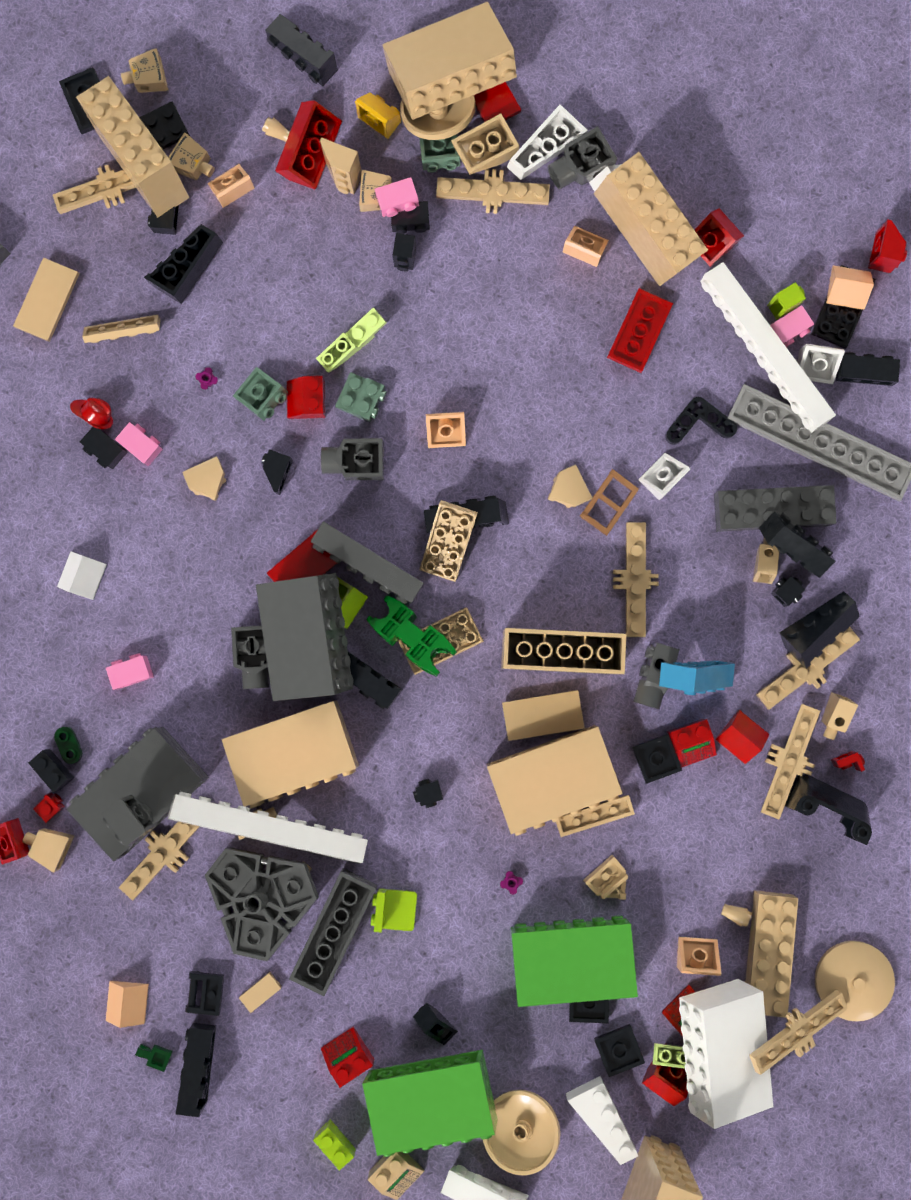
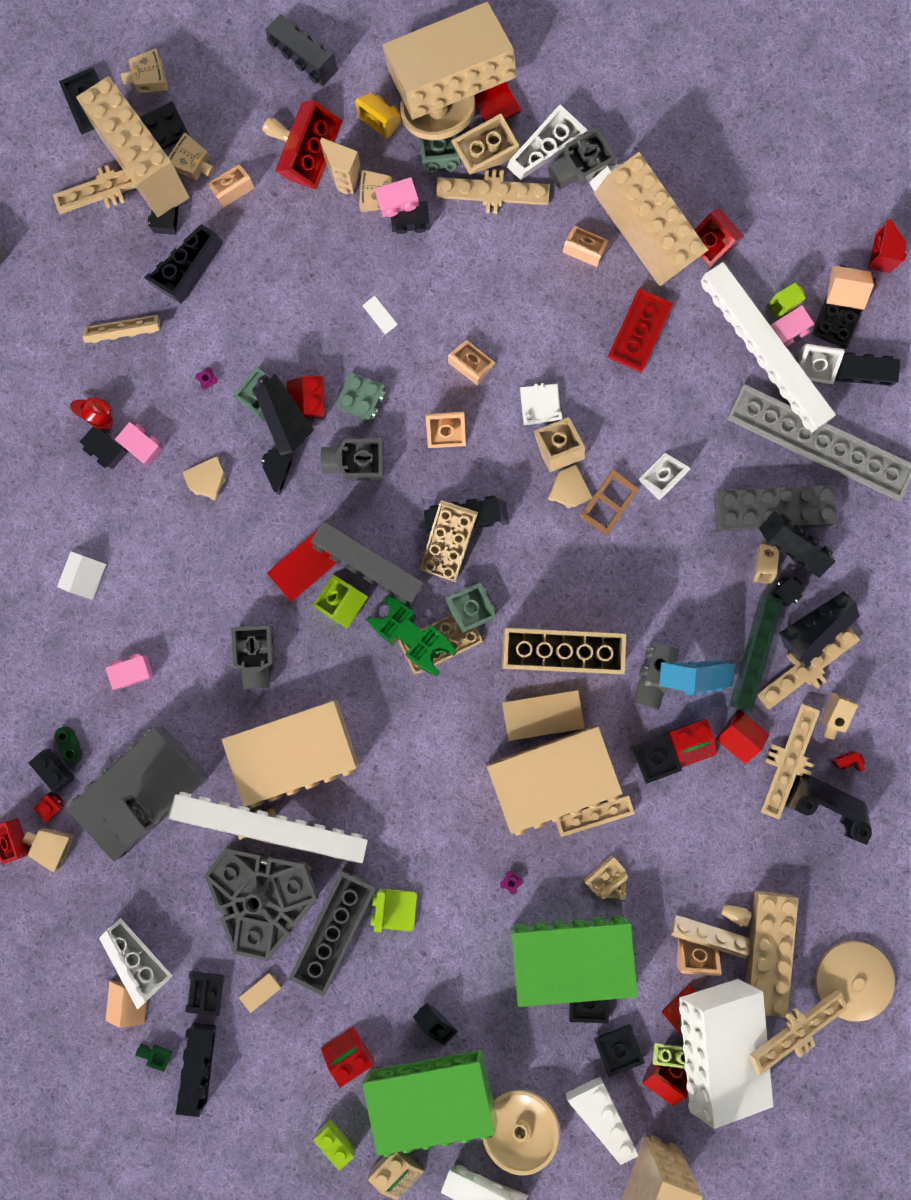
tan tile [13,258,80,342] -> none
tan hinge [119,822,200,901] -> none
dark grey brick [256,573,353,701] -> none
yellowish green slope [316,308,387,373] -> none
black wedge [348,652,403,709] -> none
black brick [392,233,416,272] -> none
black brick [413,779,443,808] -> none
tan hinge [613,522,659,637] -> none
black beam [665,397,737,445] -> none
none -> white wedge [99,918,172,1009]
none -> black slope [253,373,314,455]
none -> white sticker [362,296,398,334]
none -> sand green plate [445,583,497,633]
none -> light nougat slope [448,340,496,386]
none -> white piece [520,383,562,425]
none -> tan slope [534,417,585,472]
none -> tan plate [671,915,750,959]
none -> clear green brick [729,595,784,712]

